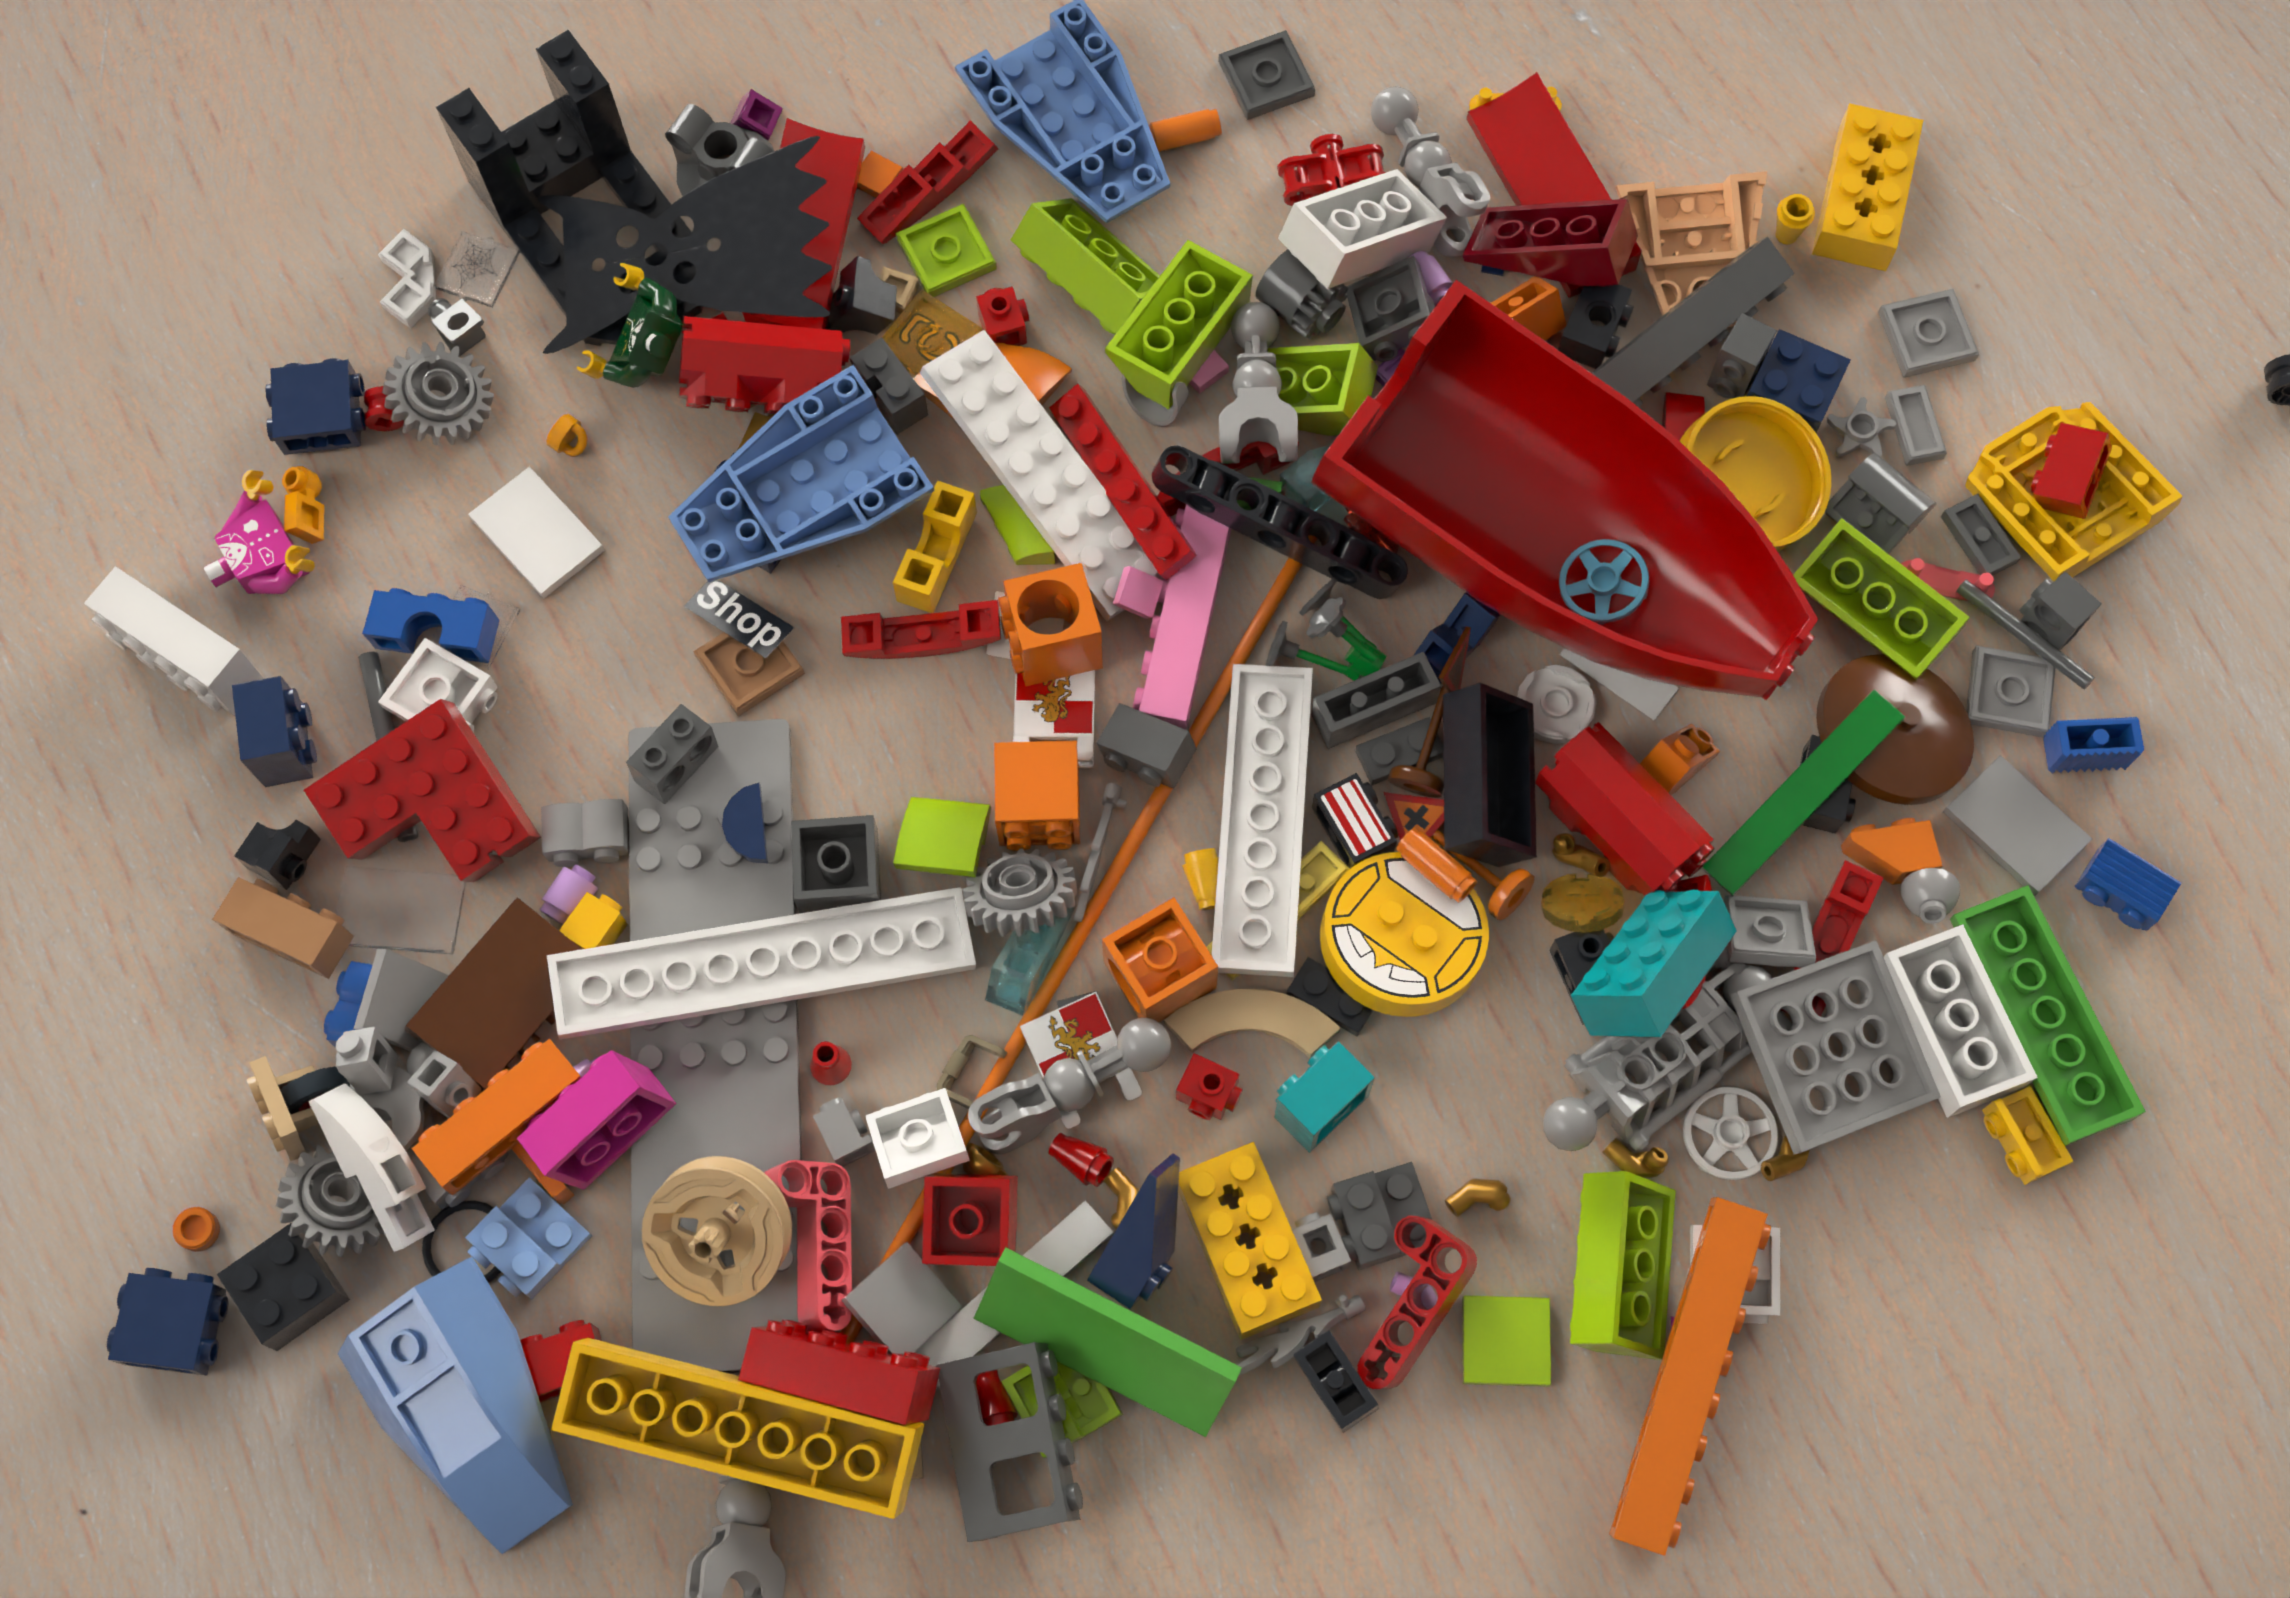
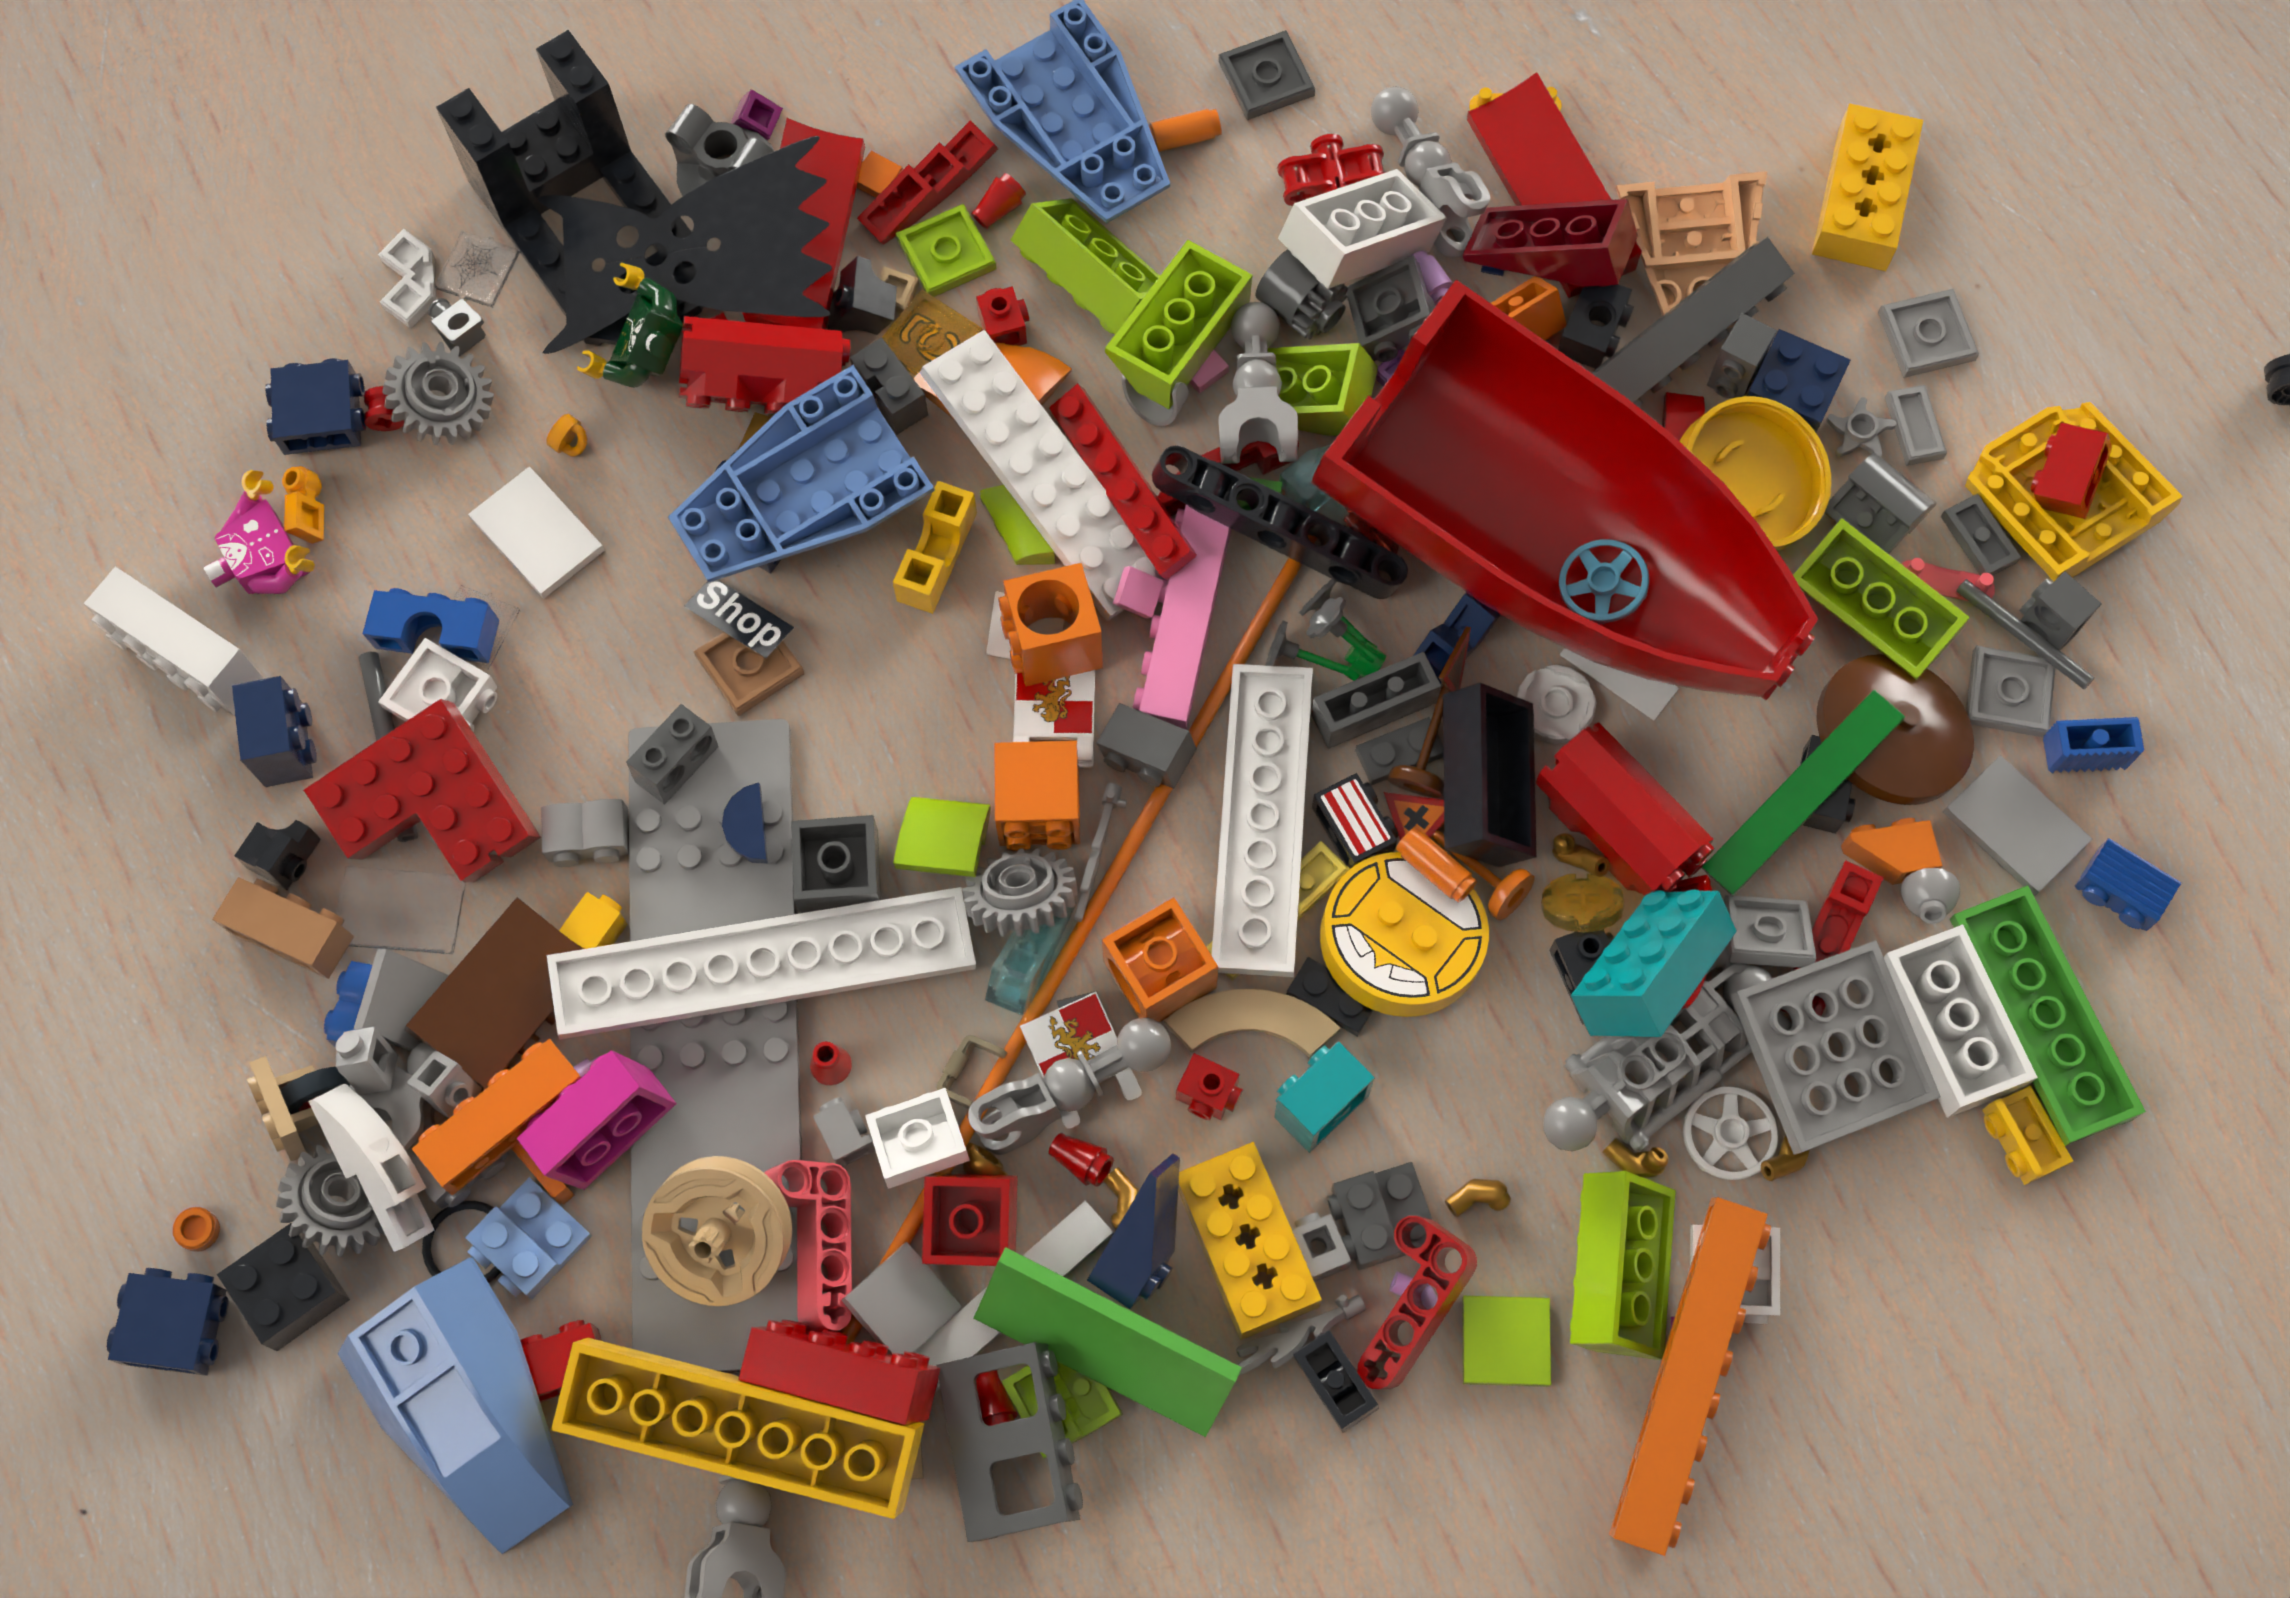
lavender brick [540,864,598,925] -> none
red slope [841,600,1001,659] -> none
yellow cone [1182,848,1219,910] -> none
orange slope [1640,723,1720,795] -> none
yellow cone [1775,194,1815,245] -> none
none -> red cone [971,173,1026,229]

